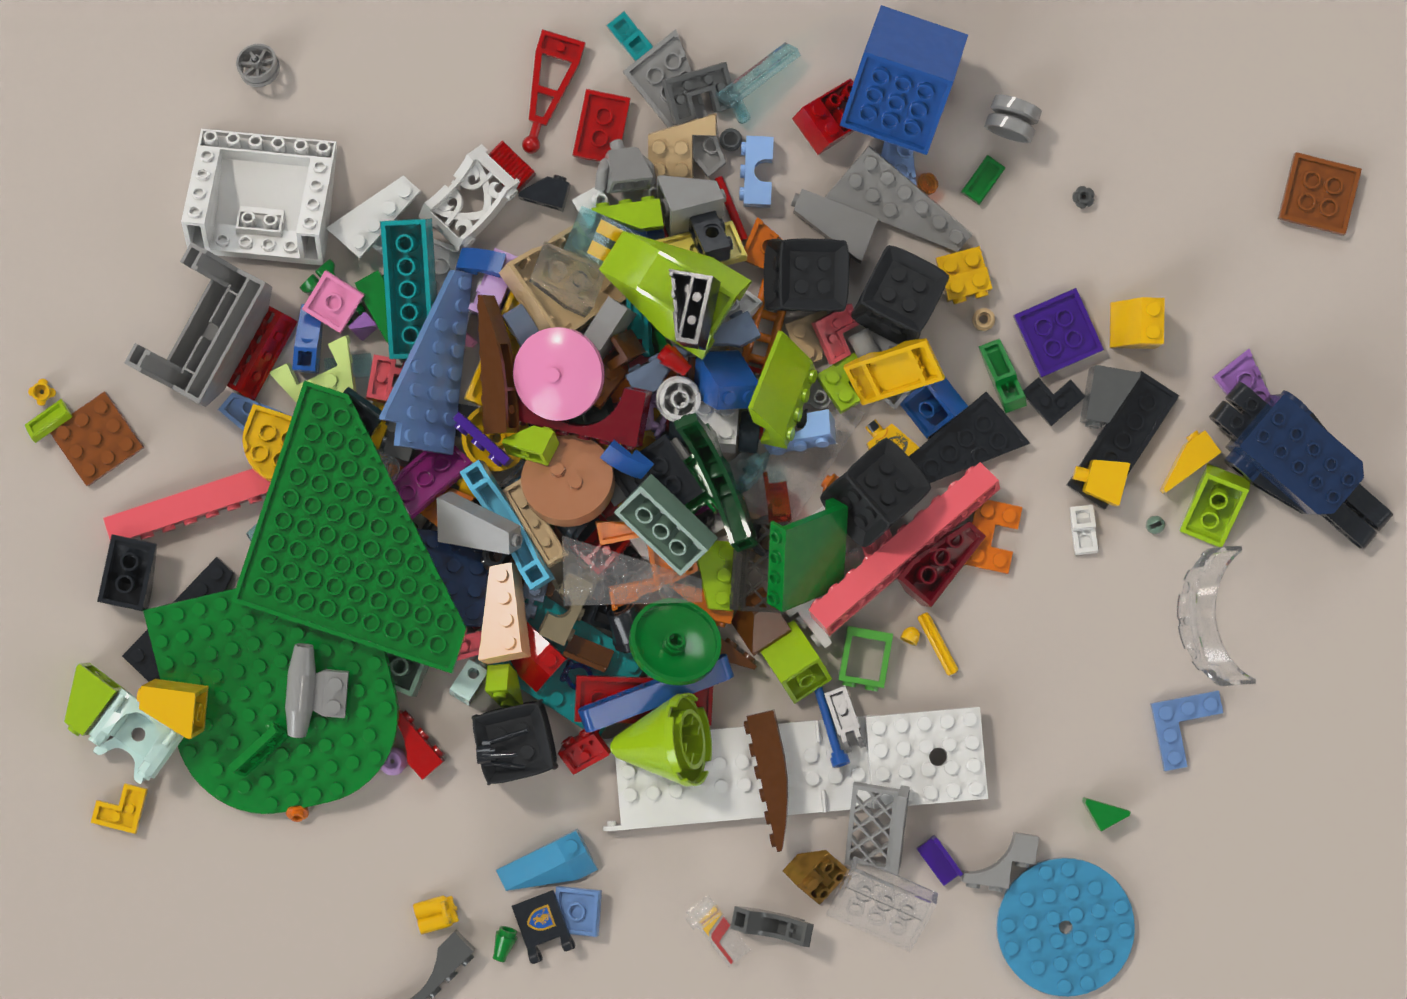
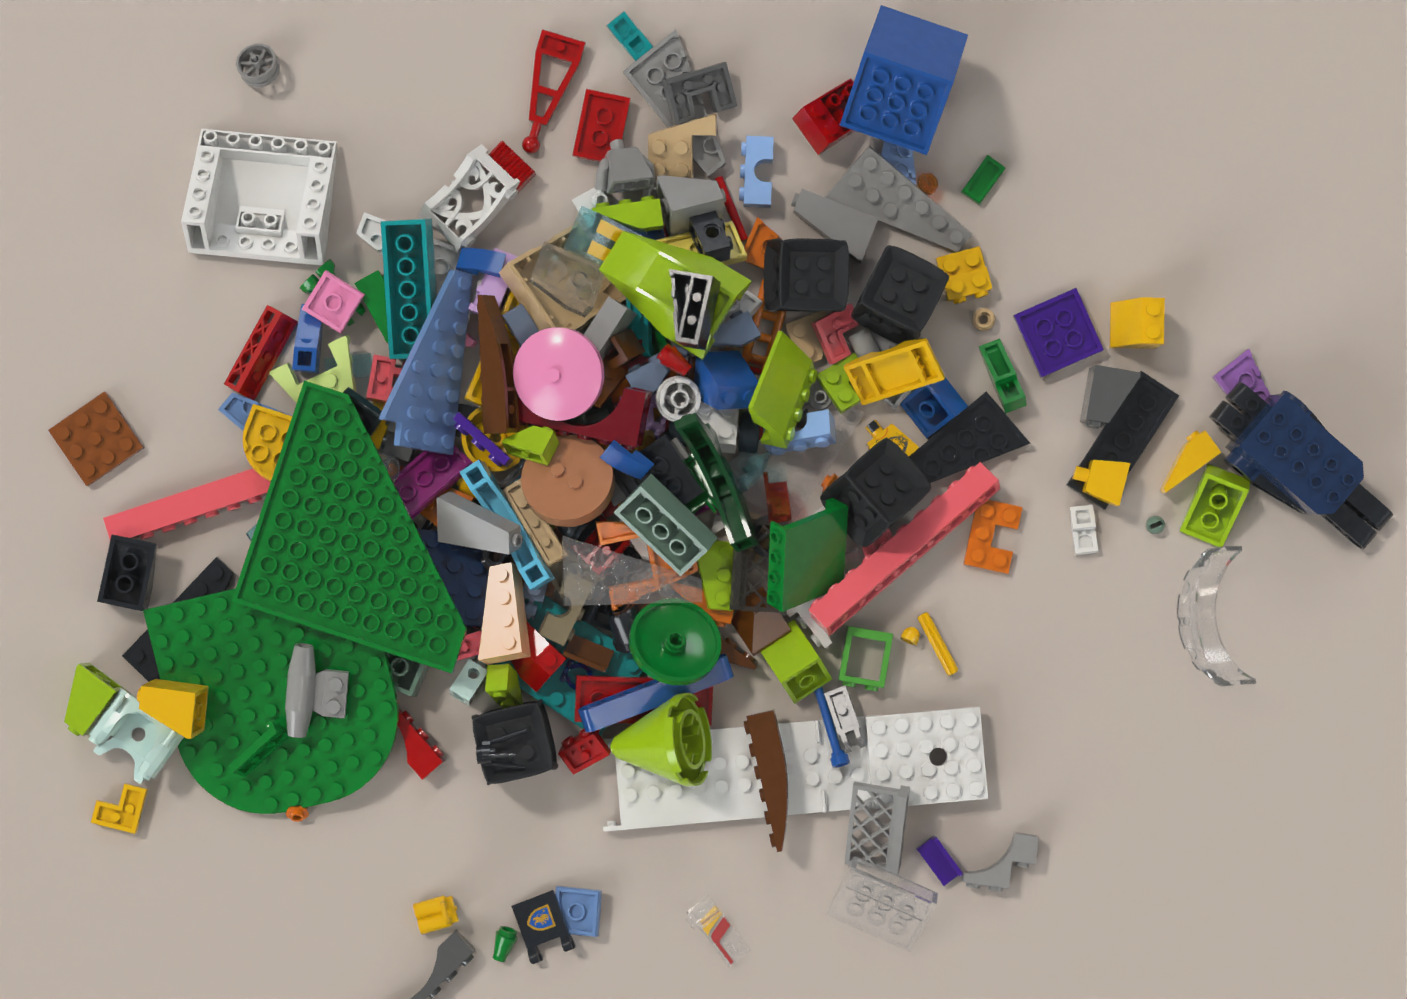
lime tile [24,399,73,443] -> none
yellow plate [28,379,56,406] -> none
light grey wedge [124,242,272,407] -> none
white wing [326,175,421,259] -> none
medium lavender slope [349,312,378,341] -> none
lavender plate [381,747,407,776] -> none
dark azure wedge [496,828,598,891] -> none
black slope [518,175,571,212] -> none
dark grey plate [696,511,715,529] -> none
clear light blue piece [716,42,801,124] -> none
dark grey plate [720,128,742,151] -> none
dark grey arch [730,906,814,947] -> none
pearl gold slope [782,850,851,905] -> none
dark red wedge [897,522,986,607] -> none
light grey wheel [984,94,1042,143] -> none
dark azure plate [996,858,1135,997] -> none
black plate [1023,377,1086,427] -> none
dark grey plate [1072,186,1095,208] -> none
green slope [1082,797,1131,831] -> none
medium blue plate [1150,690,1223,771] -> none
dark orange plate [1278,152,1362,236] -> none

